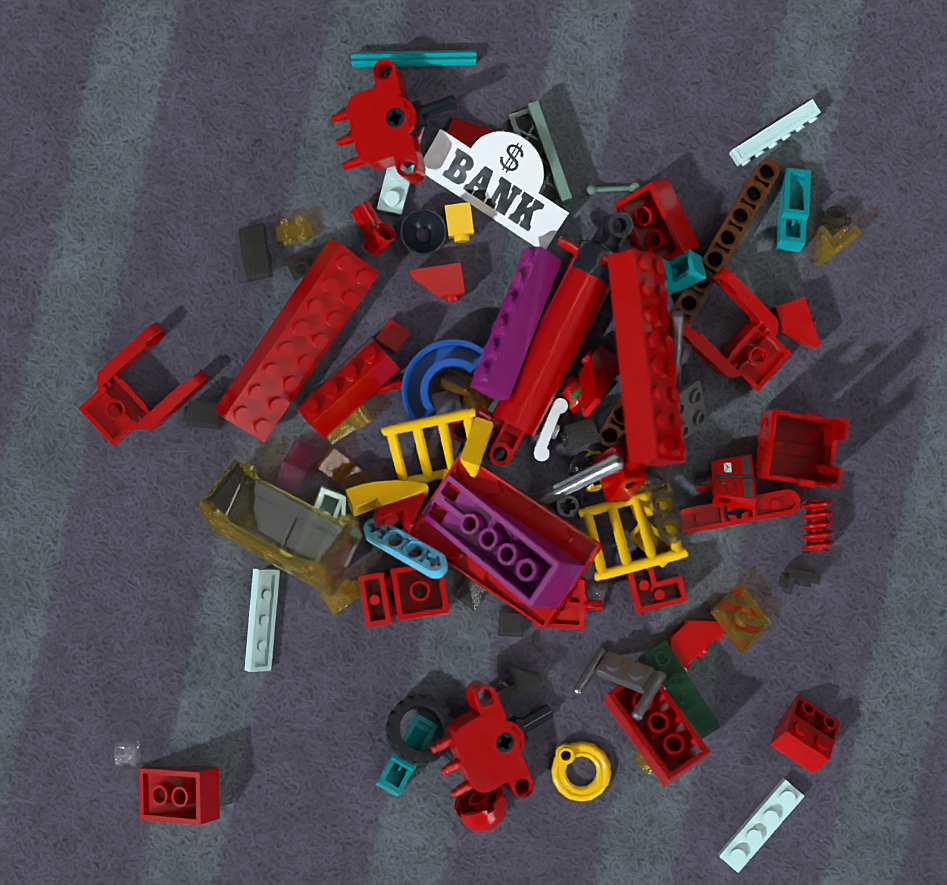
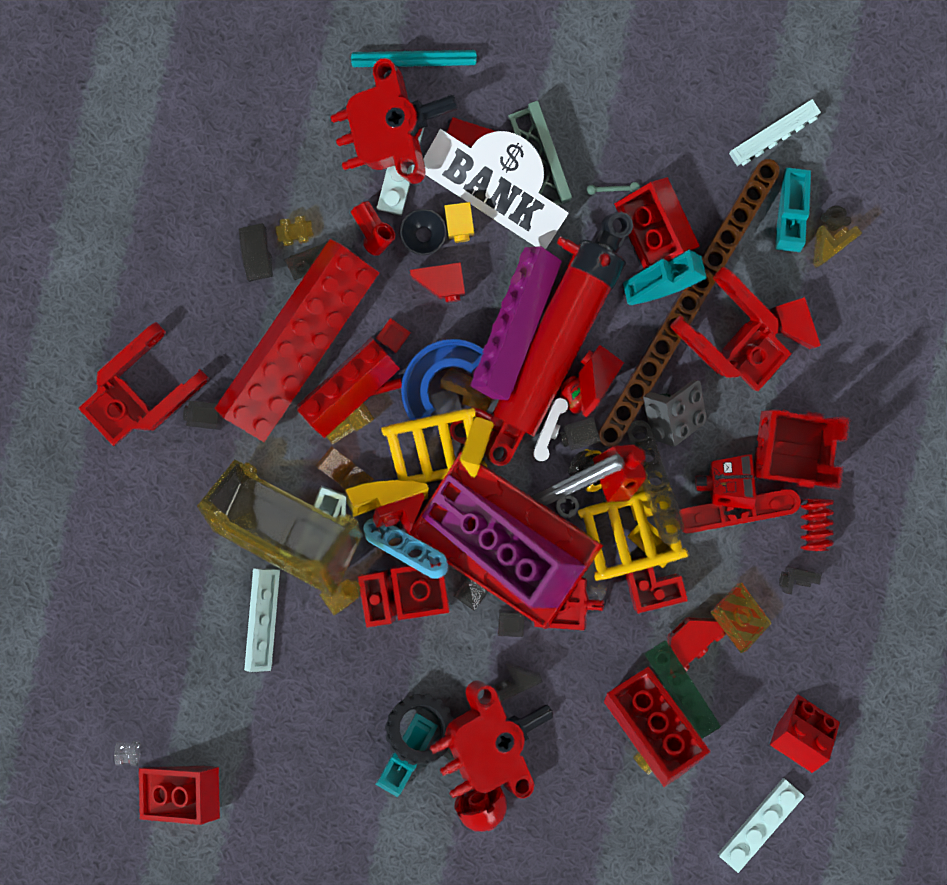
clear pink slope [275,438,320,494] -> none
yellow piece [551,741,612,802] -> none
flat silver plate [573,648,666,720] -> none
red brick [607,248,686,467] -> none
flat silver bar [672,311,684,391] -> none

